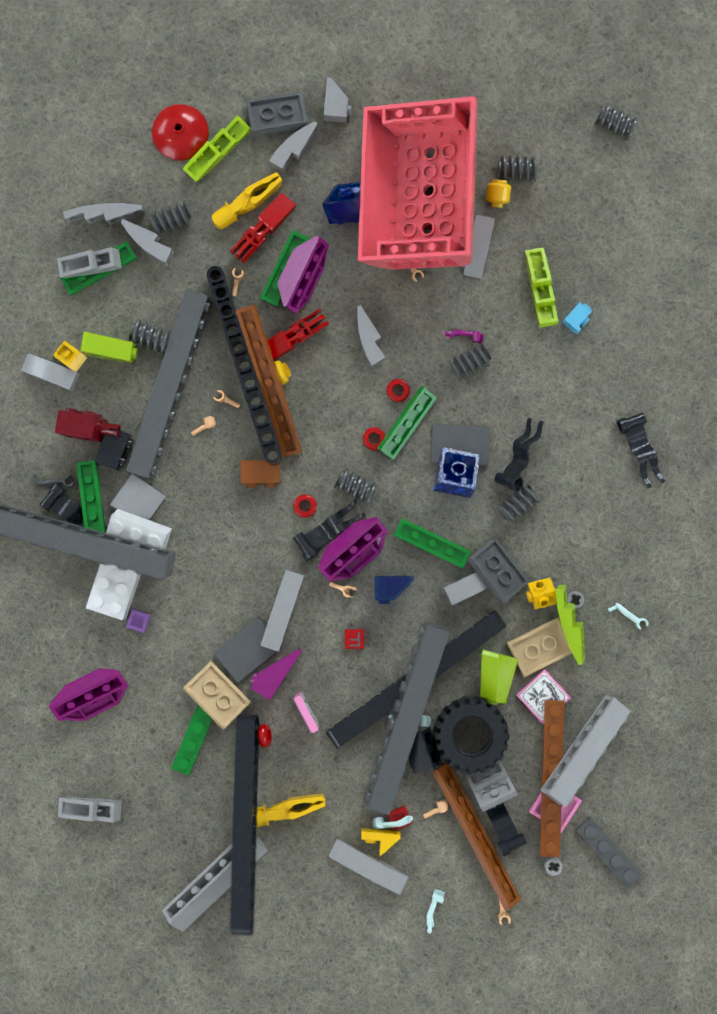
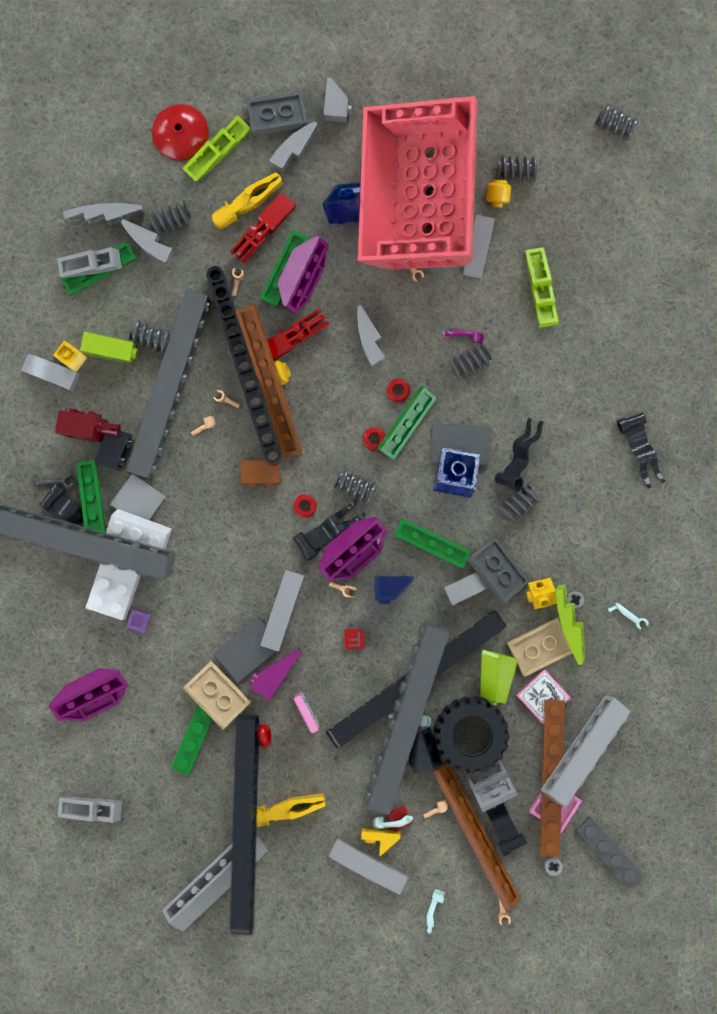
medium azure brick [562,302,592,334] -> none

